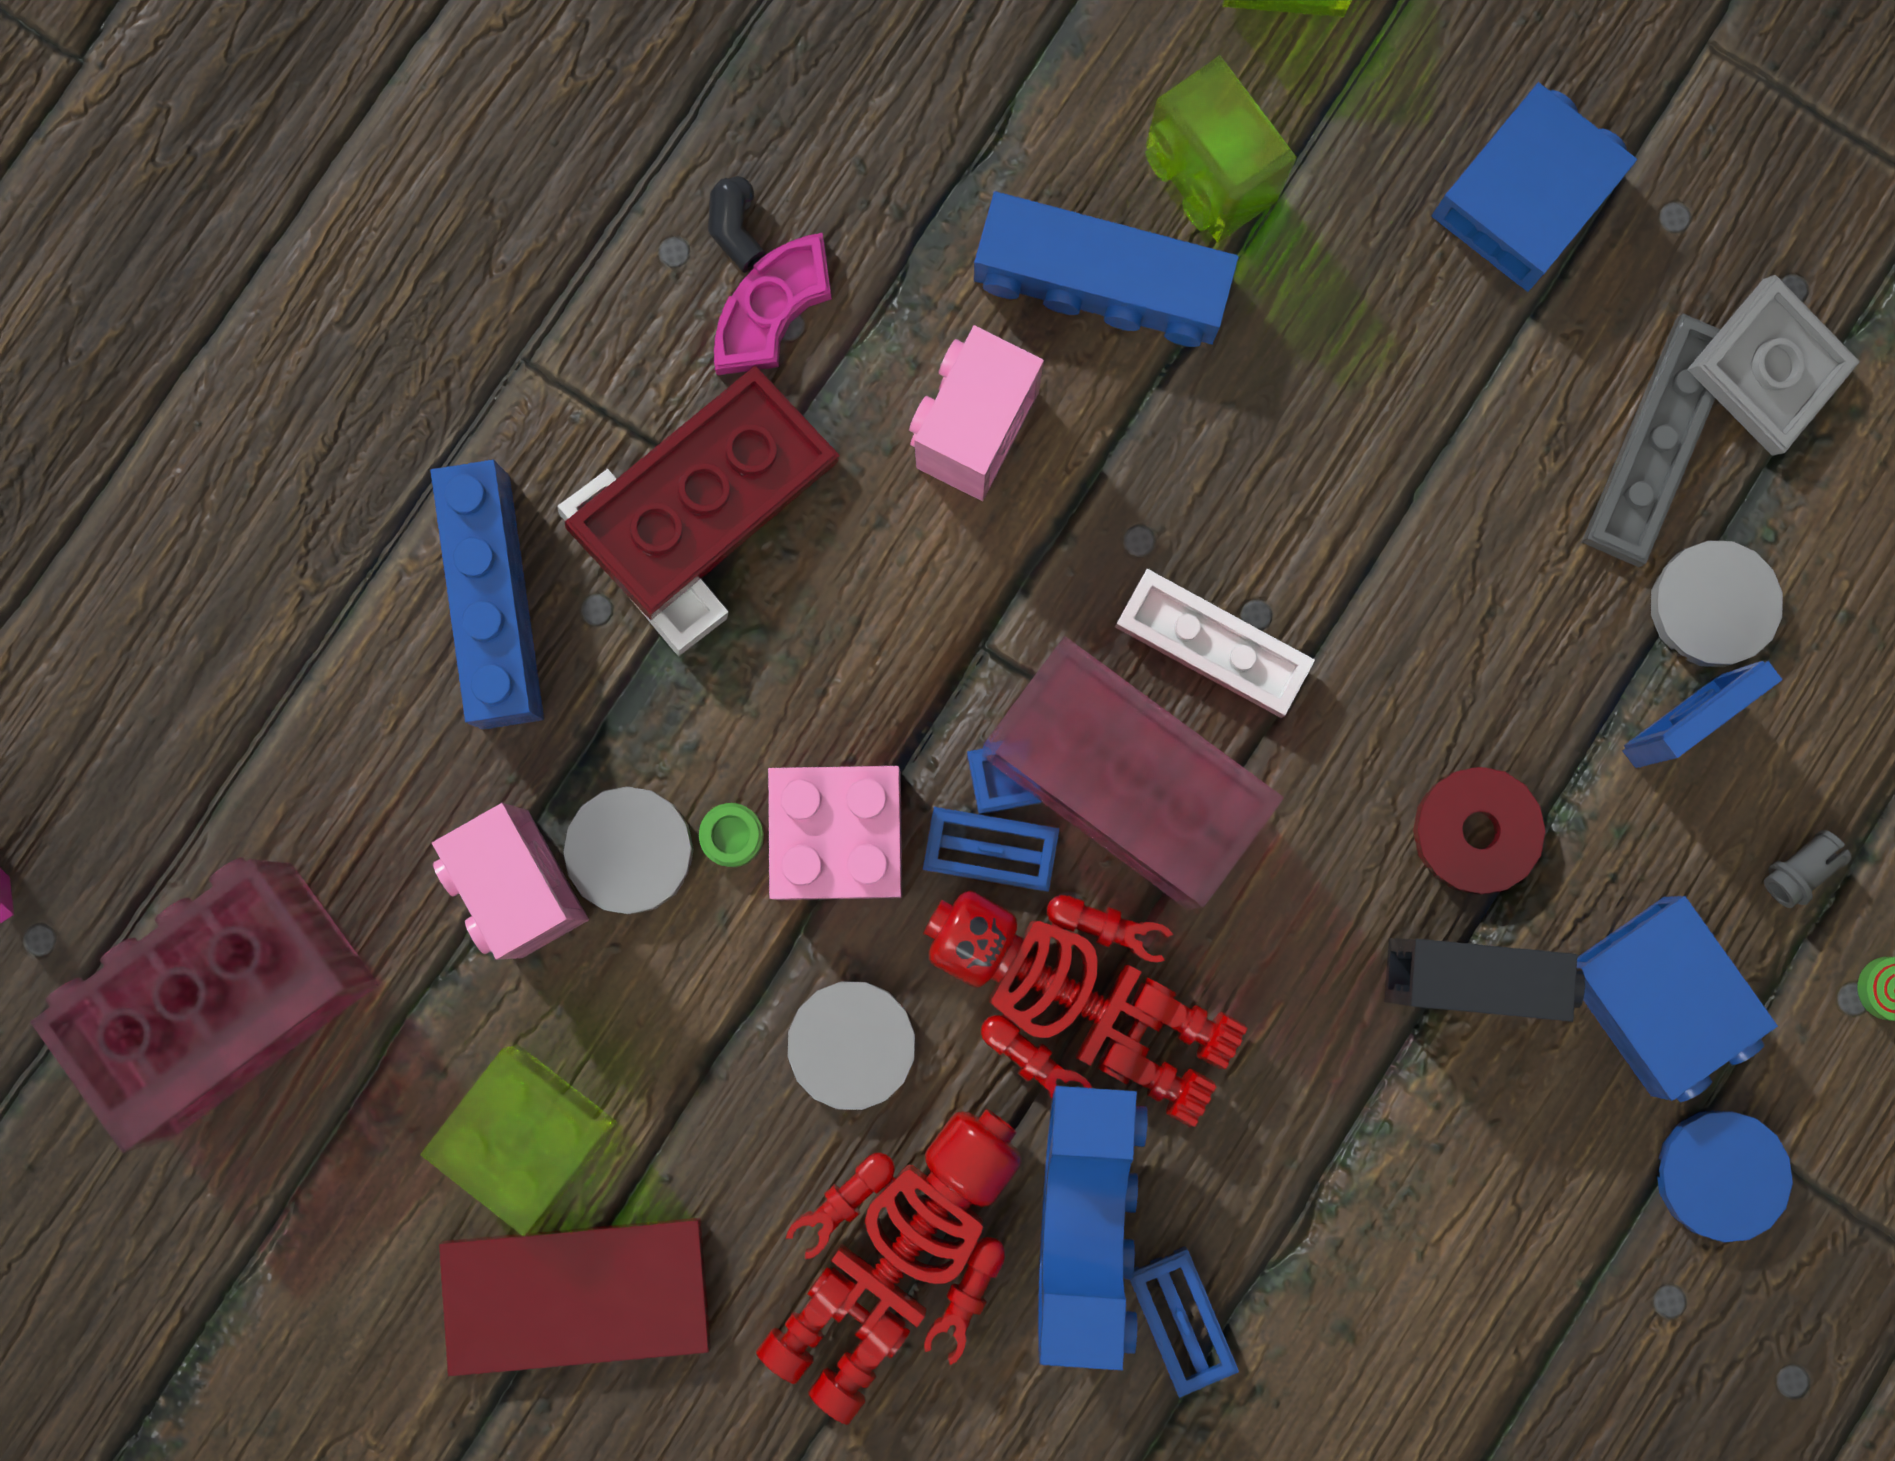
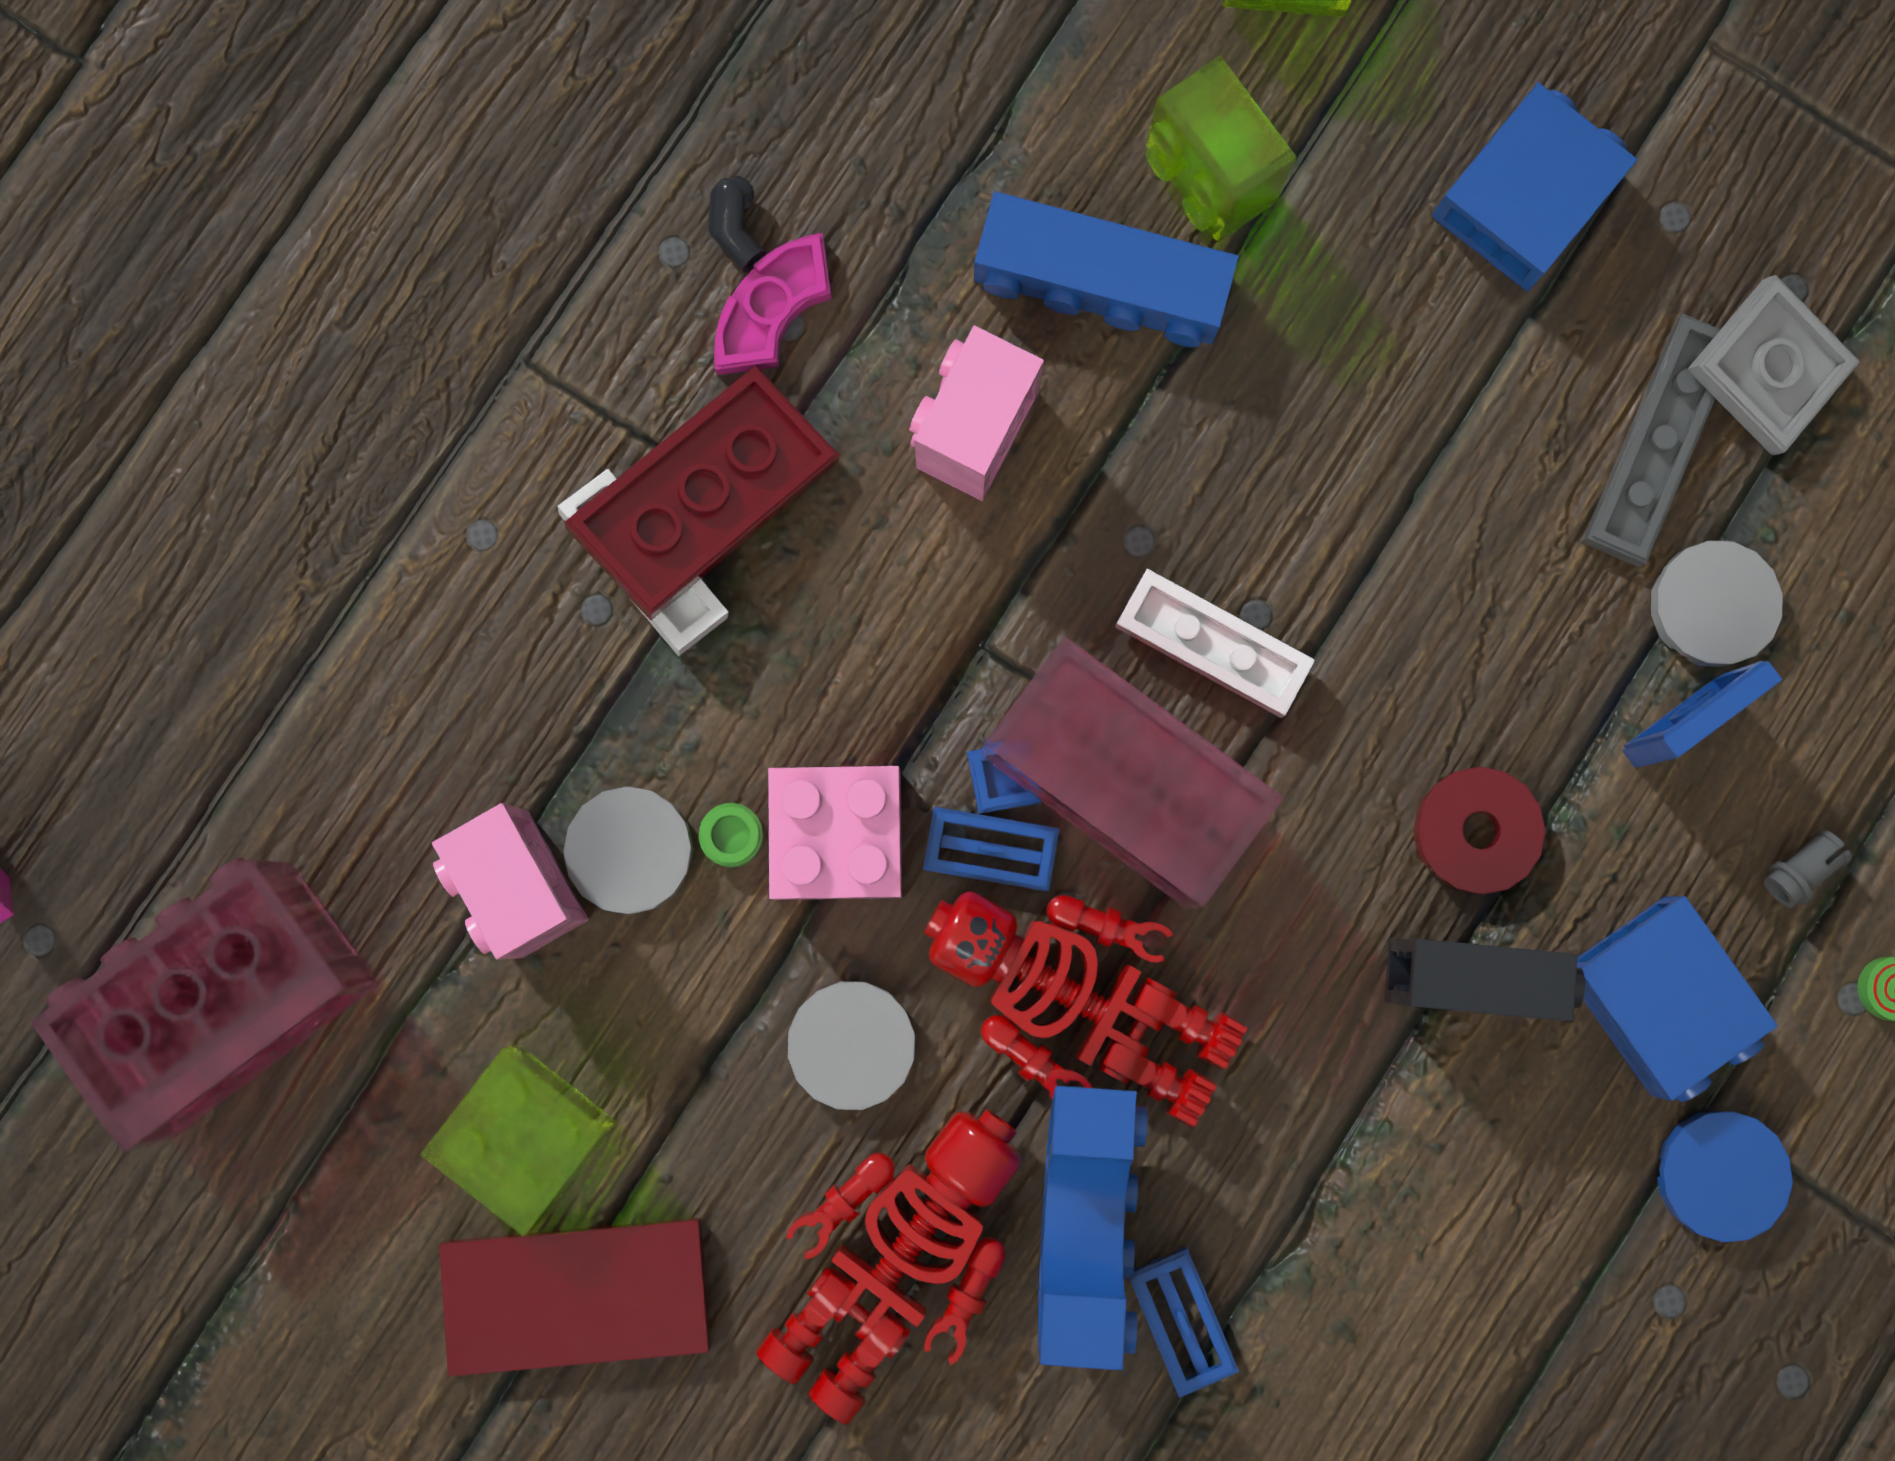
blue brick [430,460,544,730] -> none

